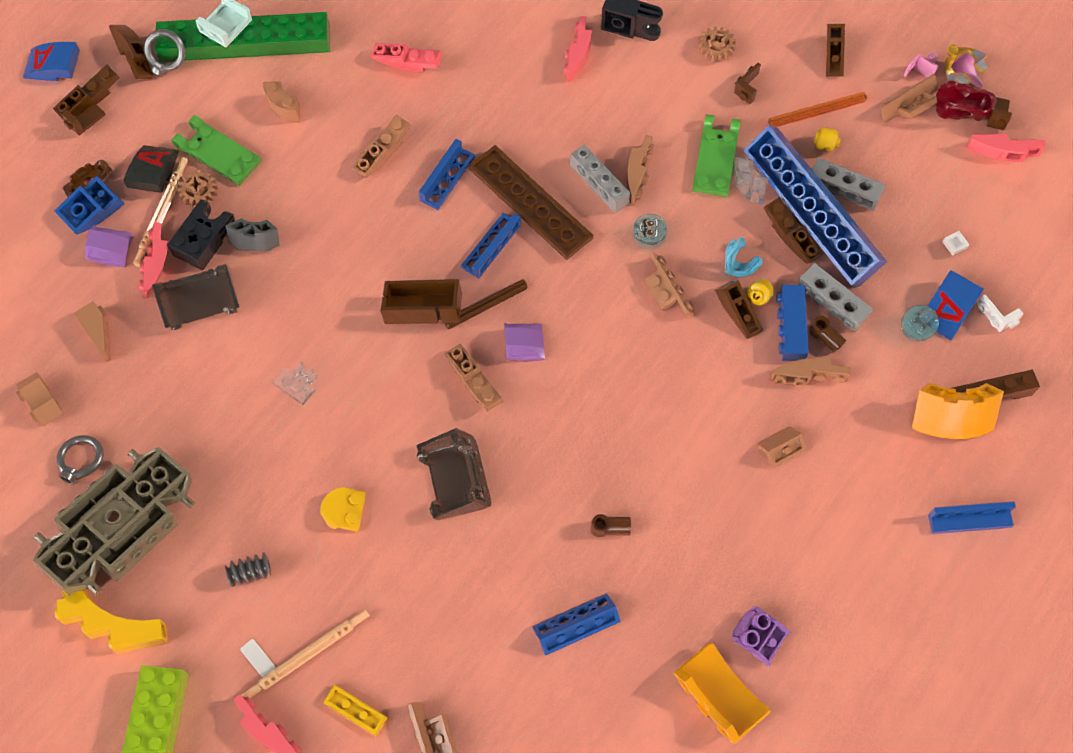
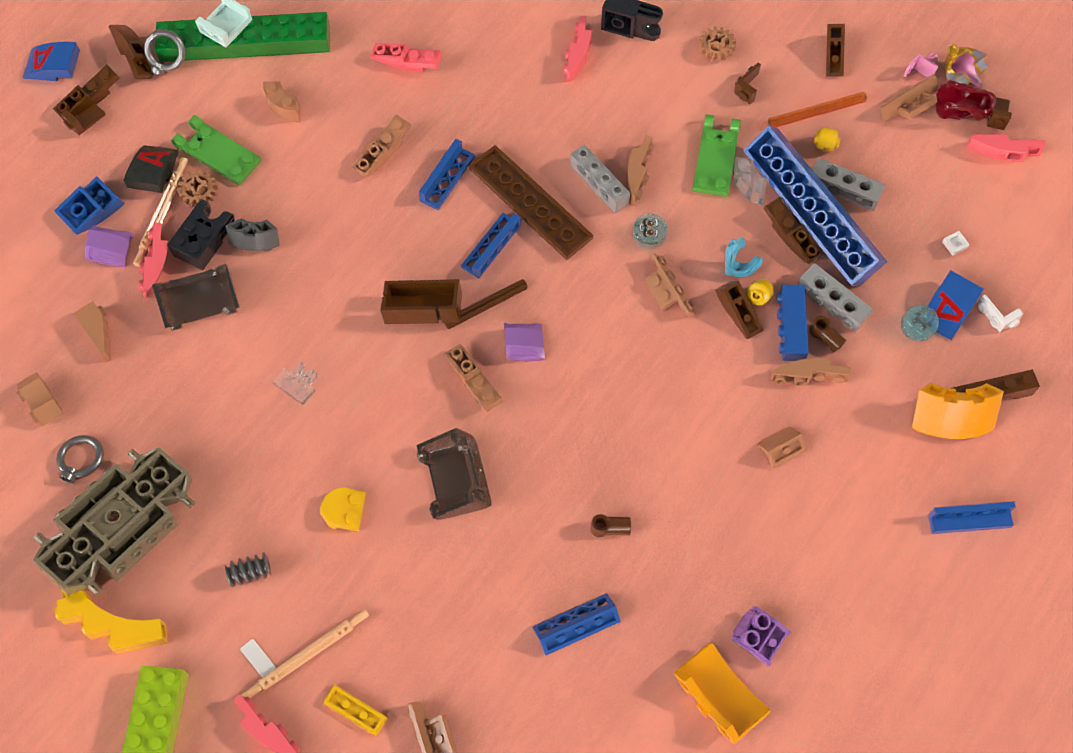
reddish brown piece [63,160,112,197] -> none

